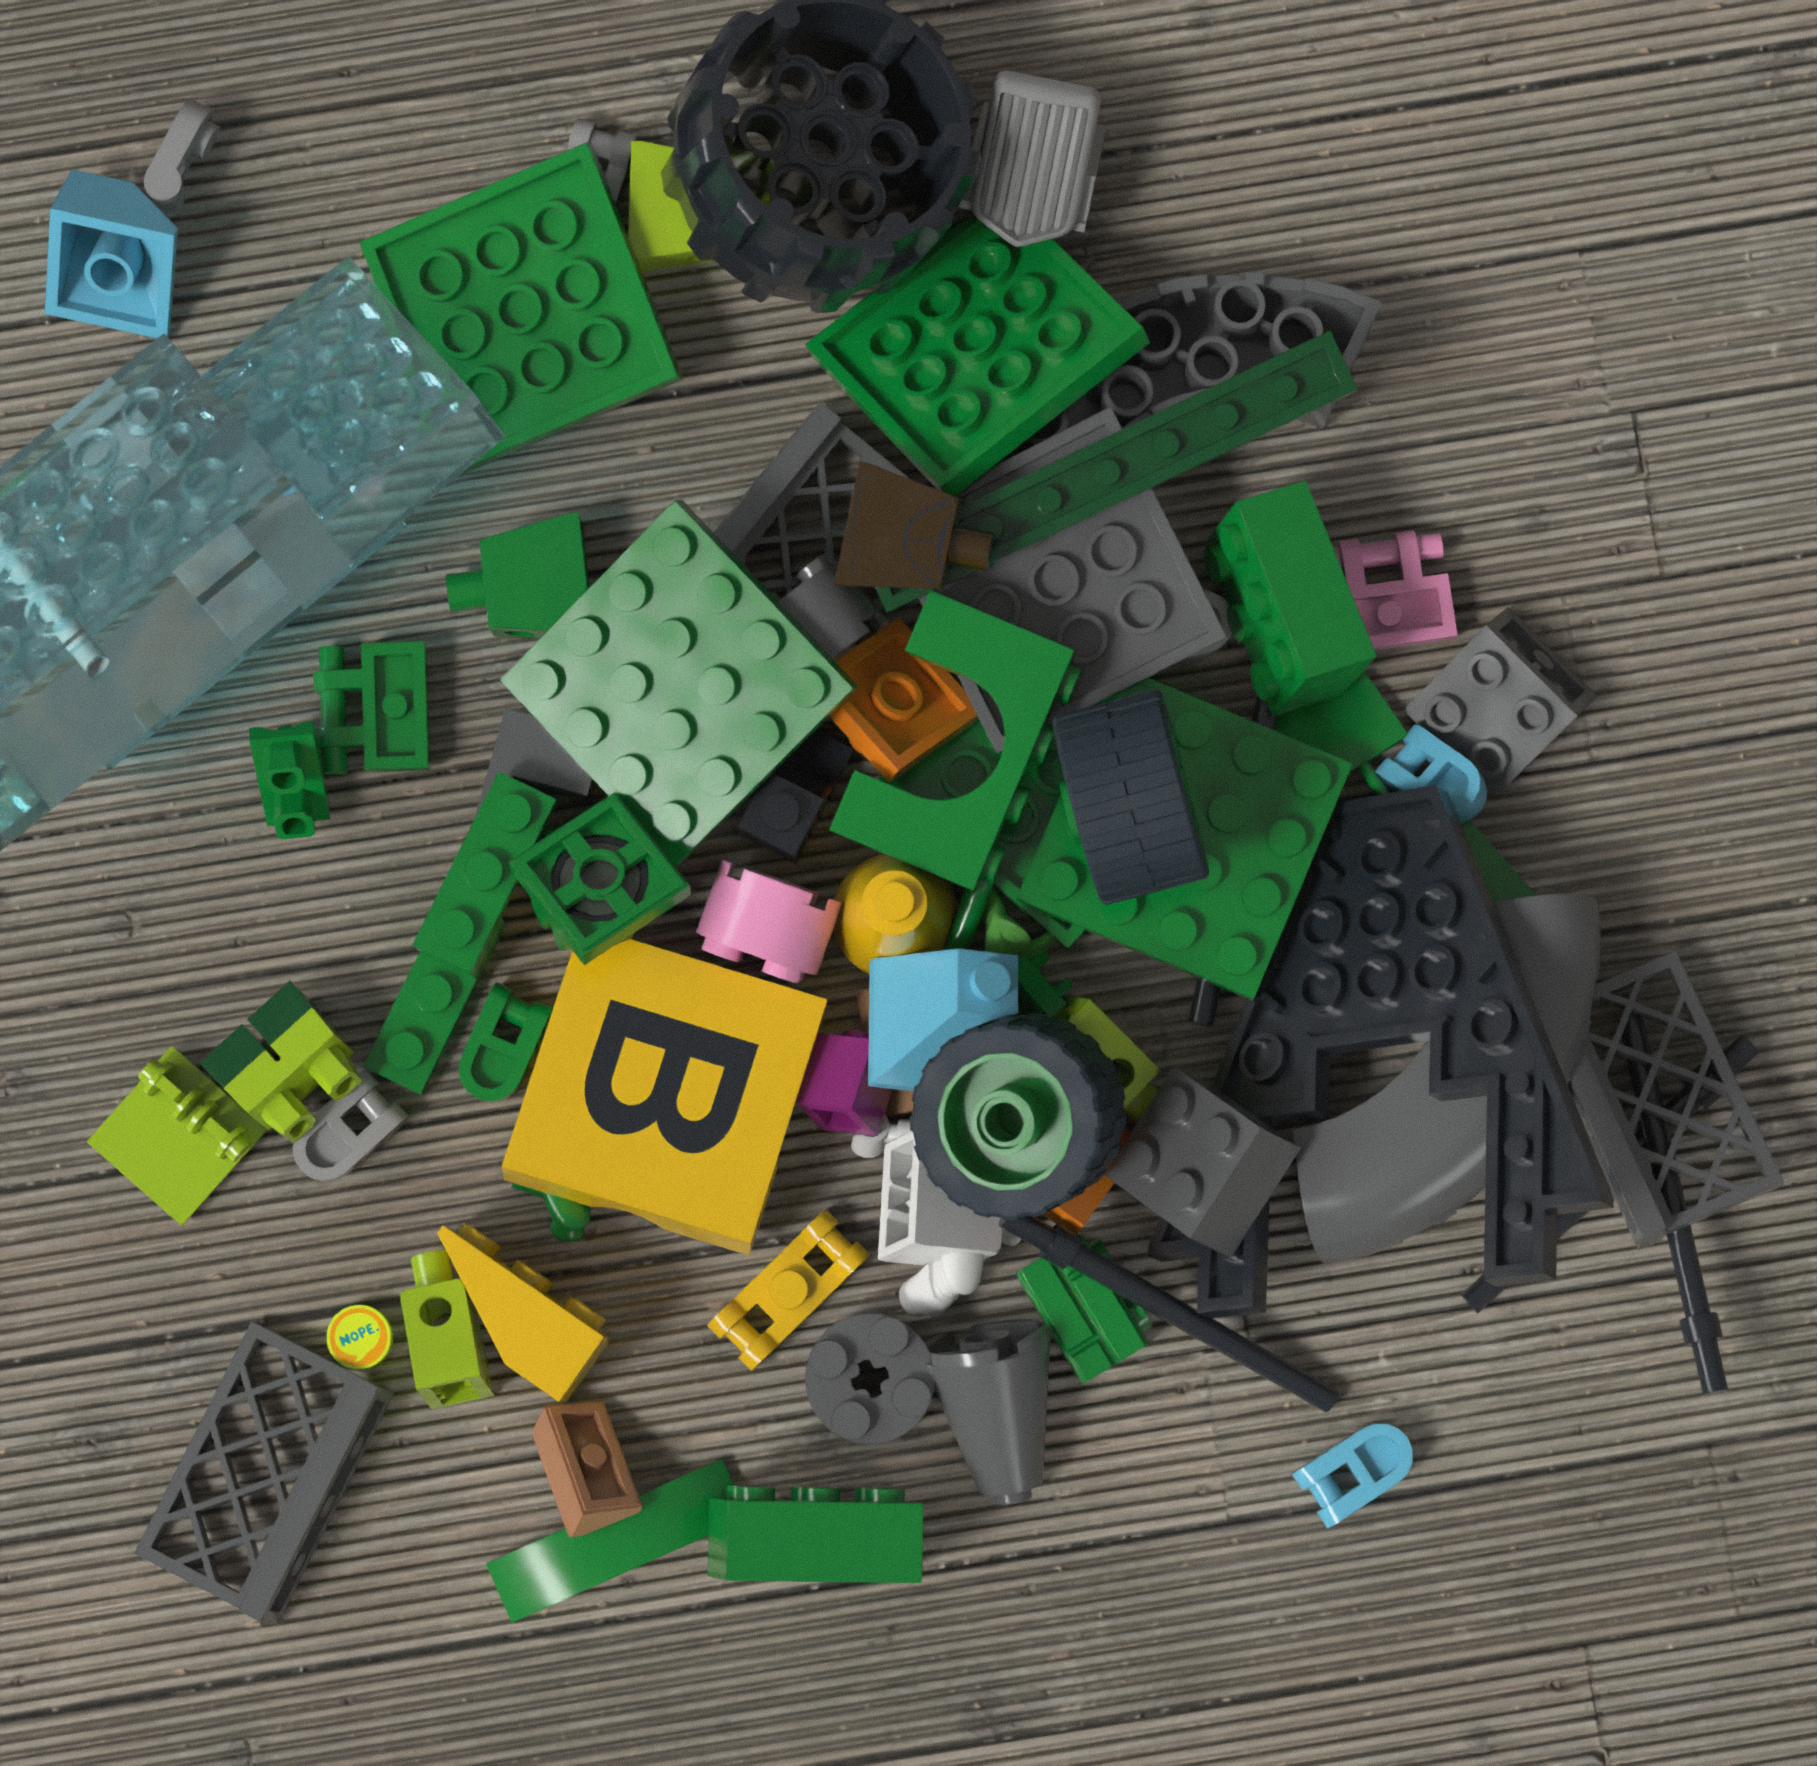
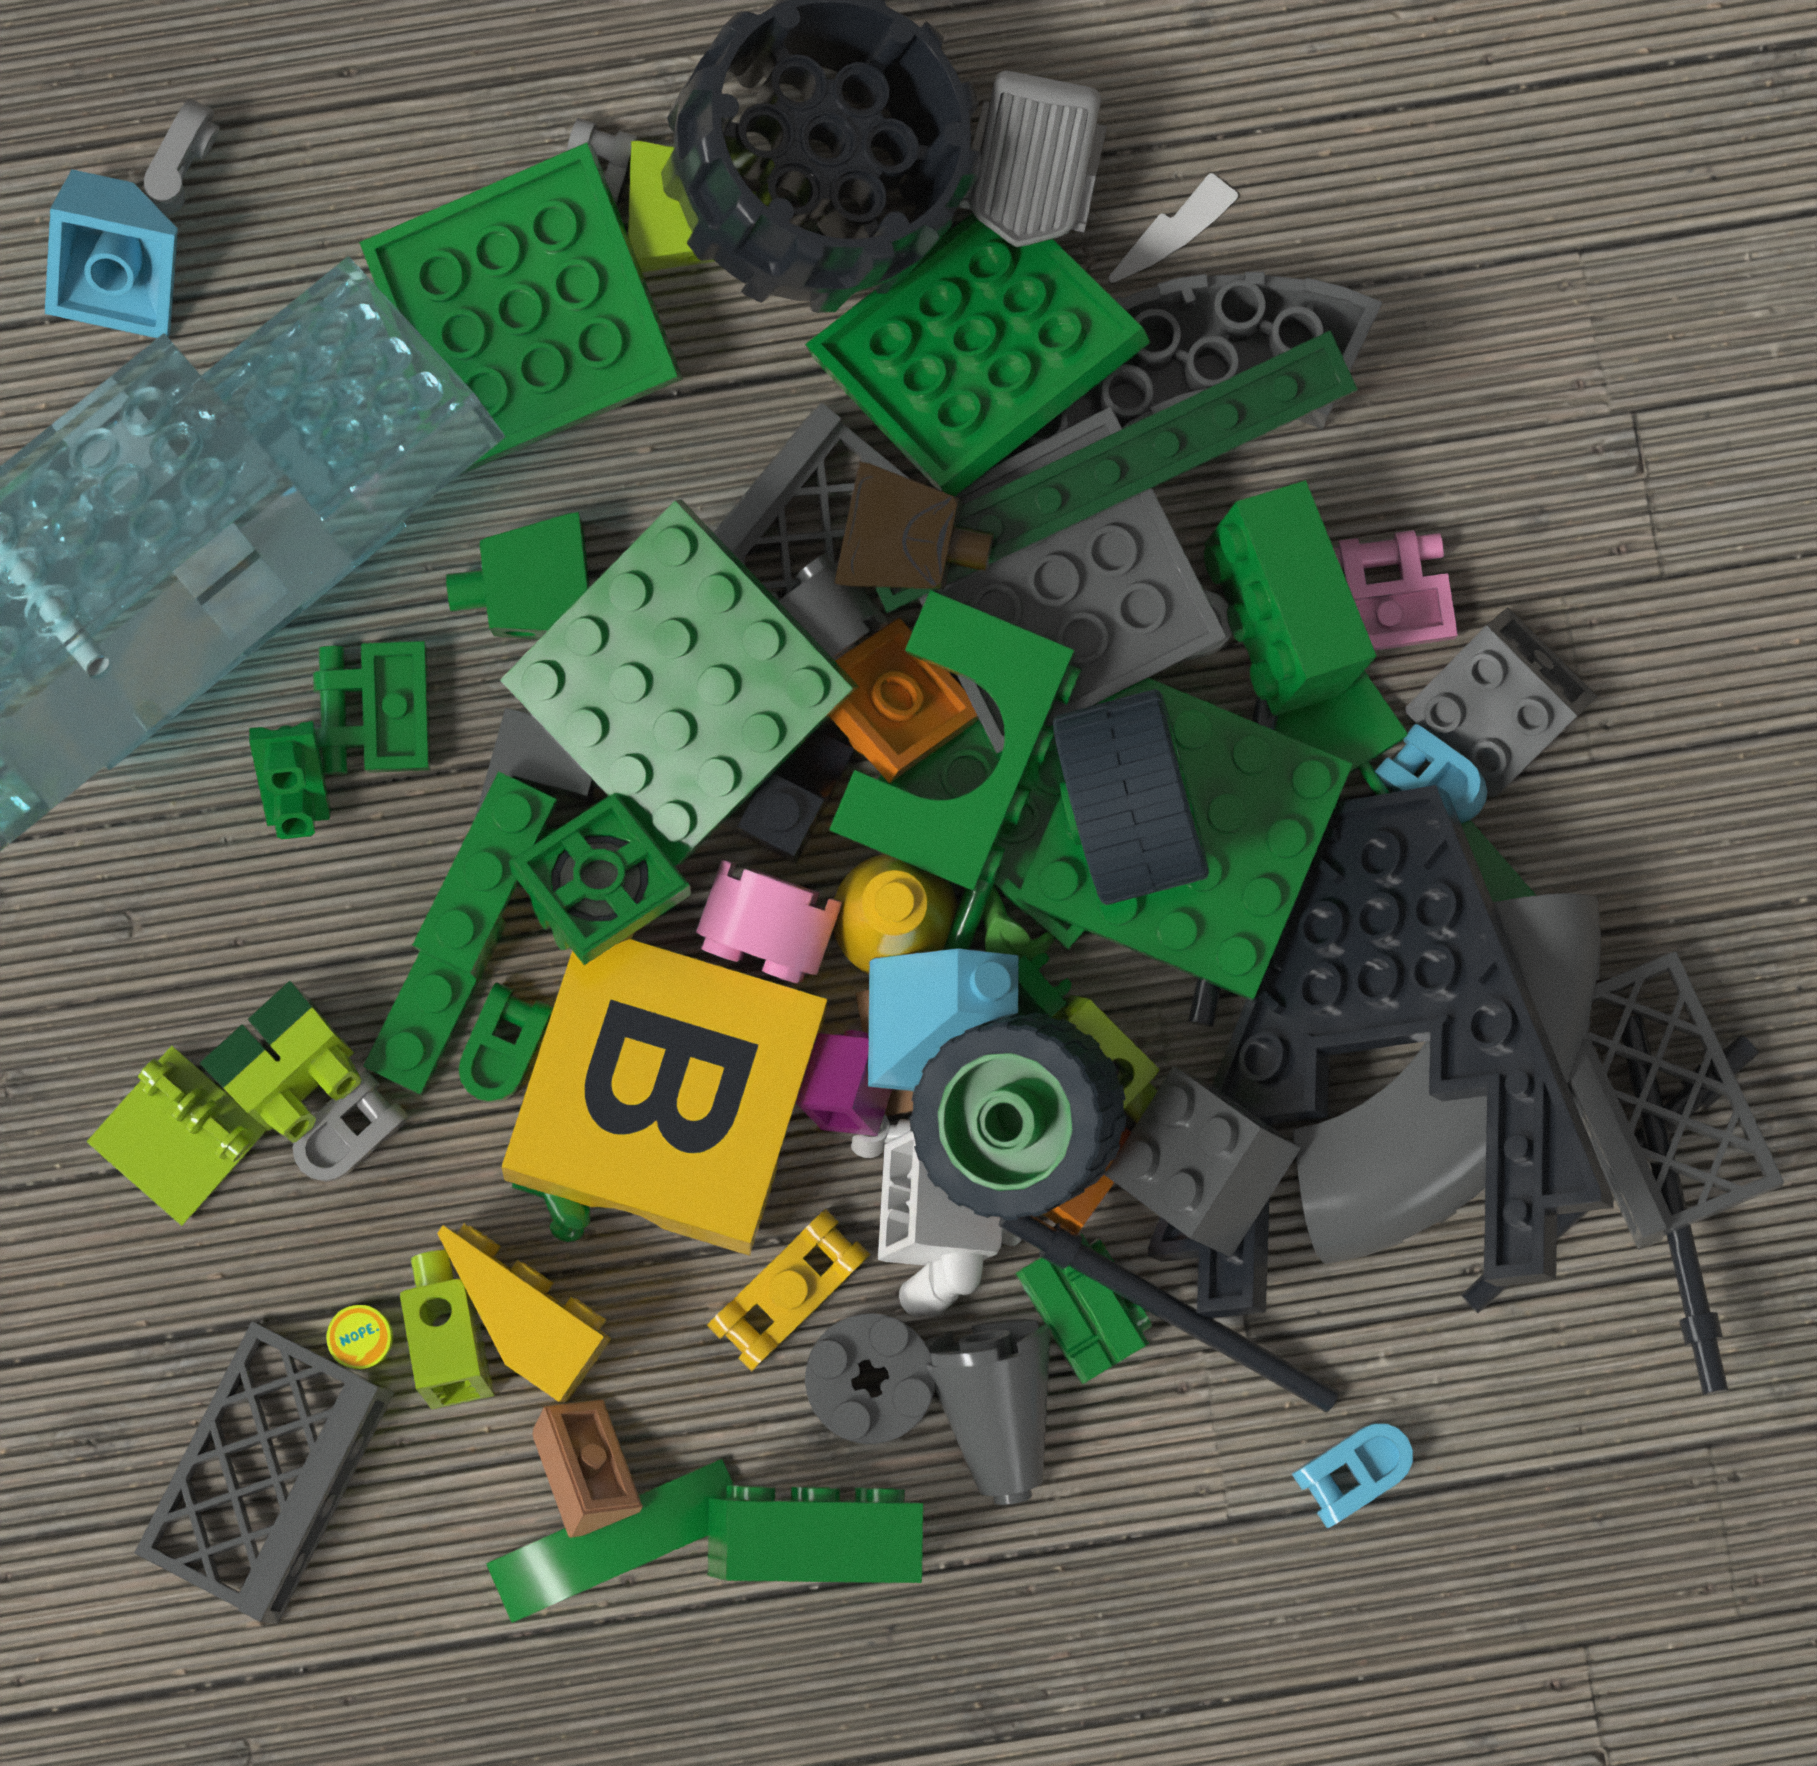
none -> white sticker [1109,173,1238,283]

